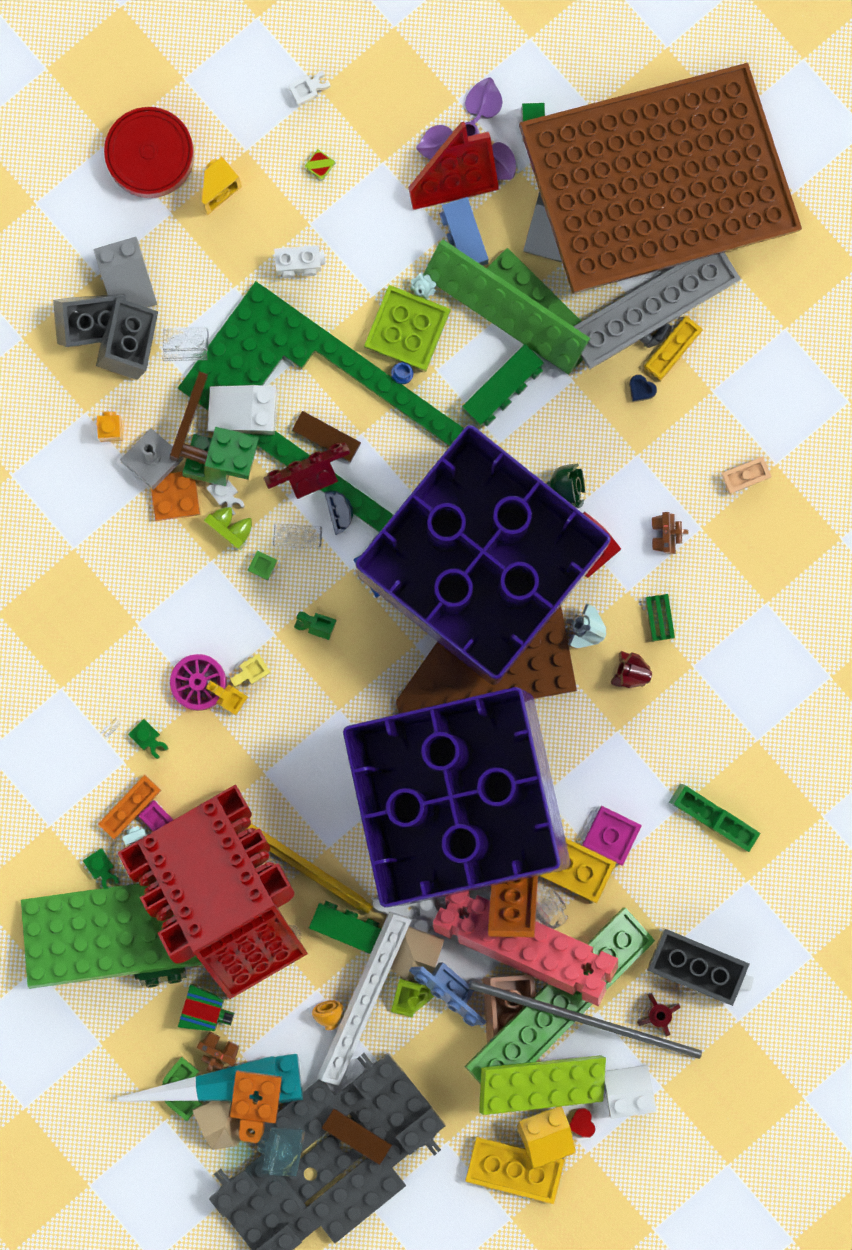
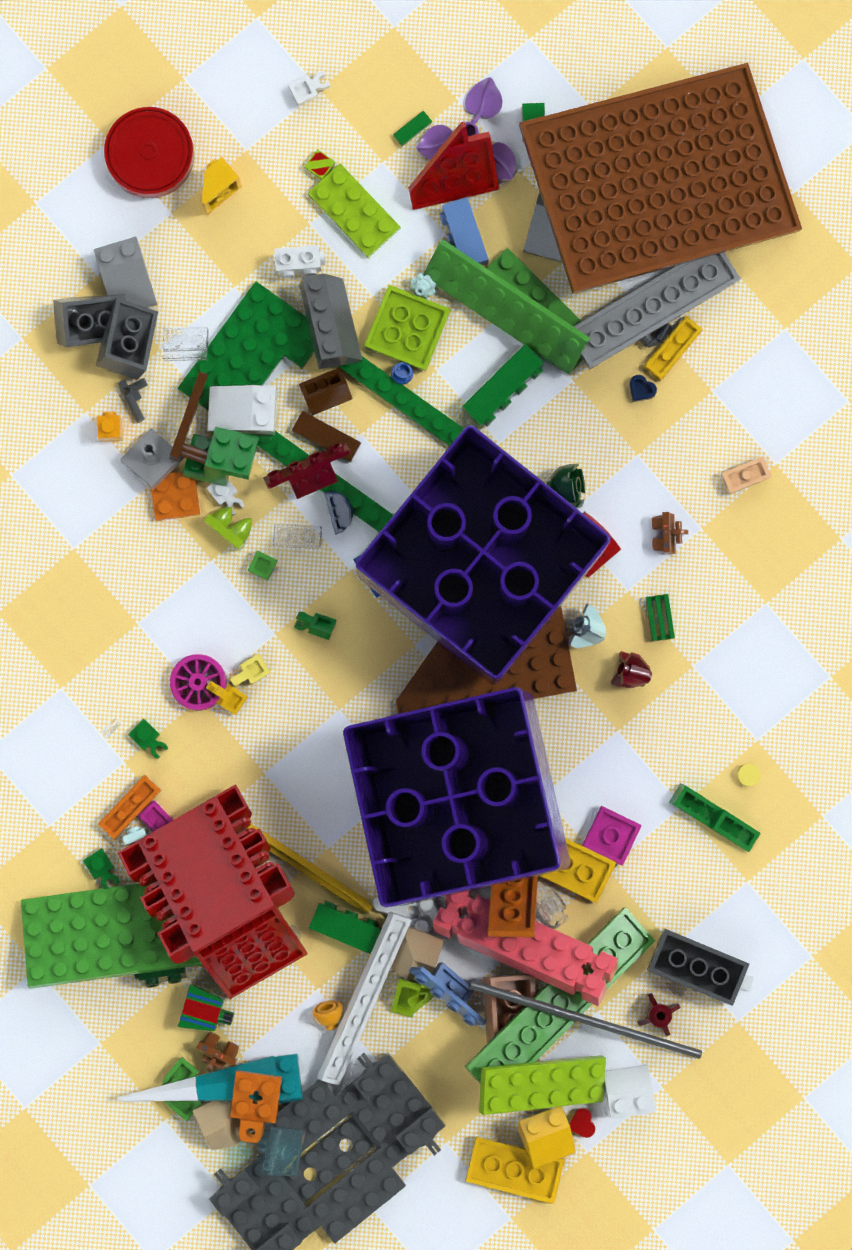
reddish brown tile [322,1108,392,1165] -> none
none -> dark grey hose [117,378,148,423]
none -> dark grey slope [299,273,363,369]
none -> reddish brown brick [299,367,353,416]
none -> lime plate [308,163,401,258]
none -> green piece [393,110,432,147]
none -> light yellow tile [737,764,761,786]

